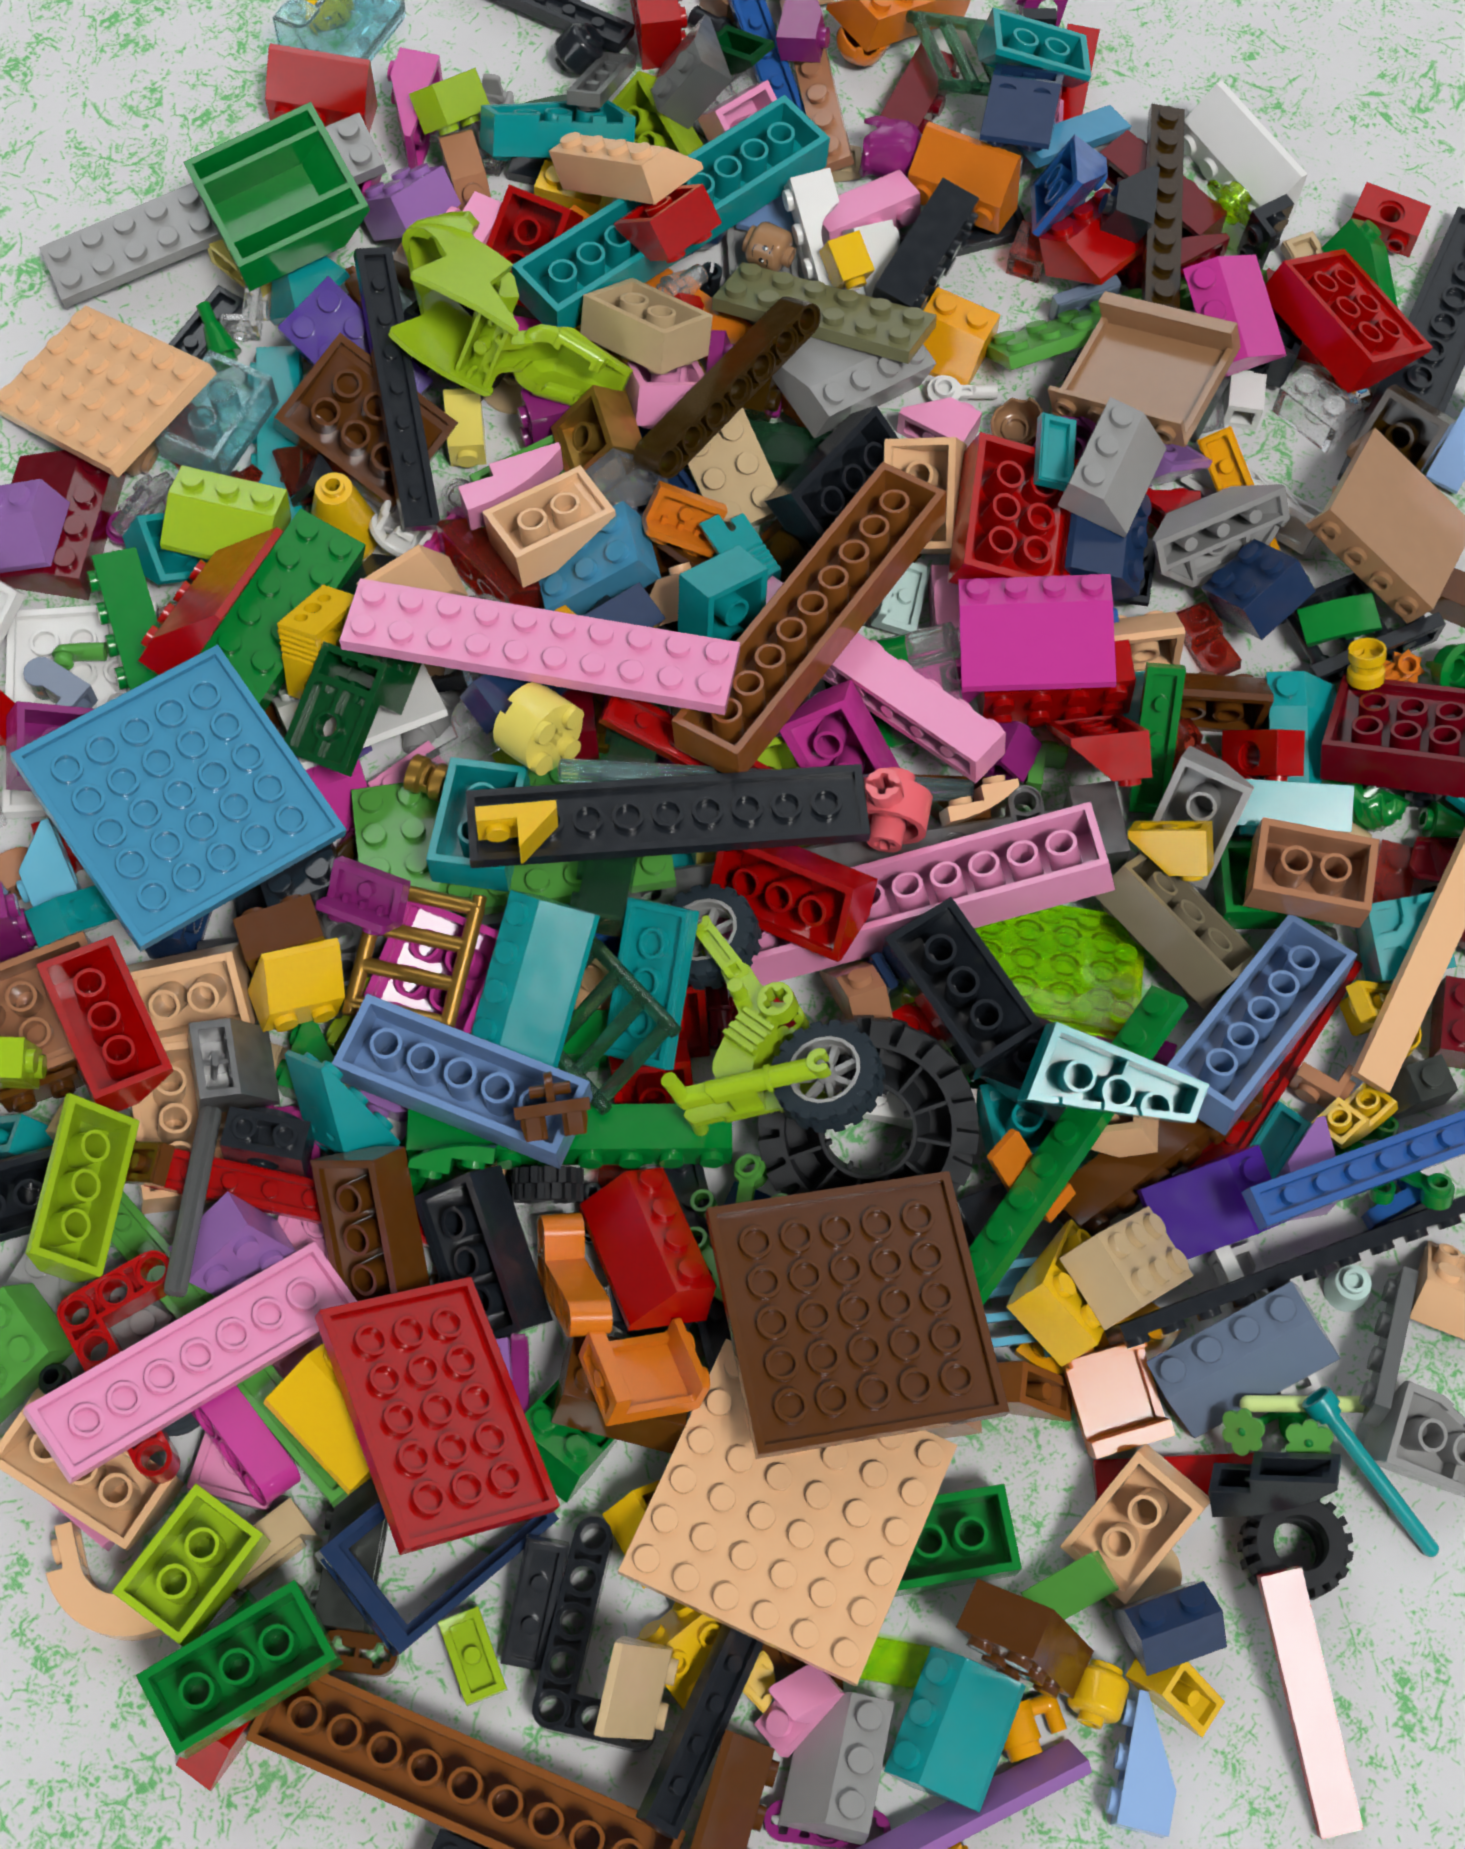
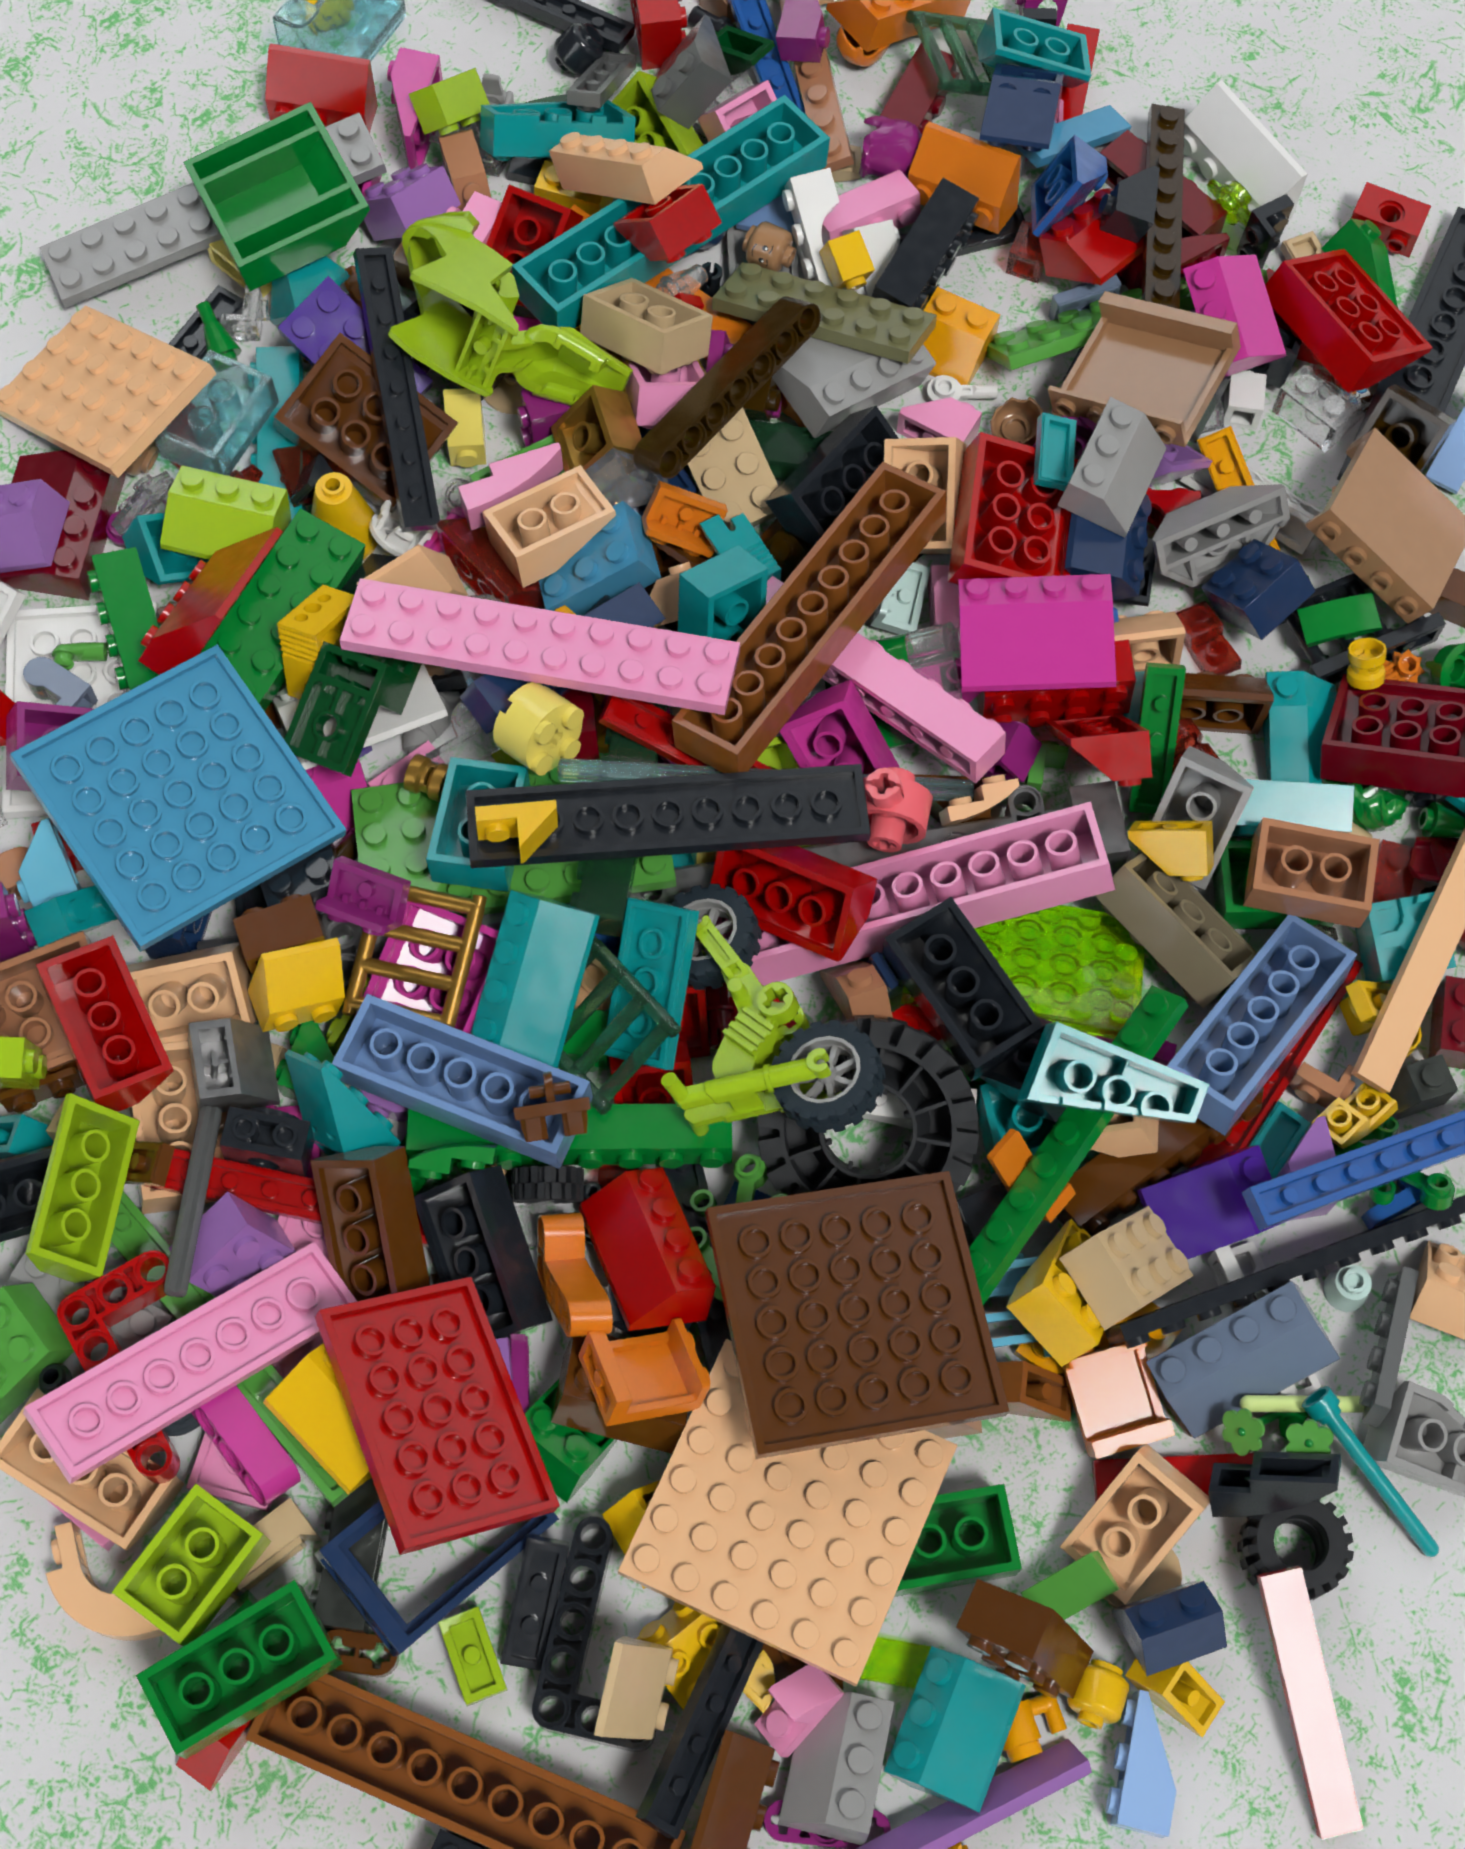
red brick [1222,729,1305,781] -> none

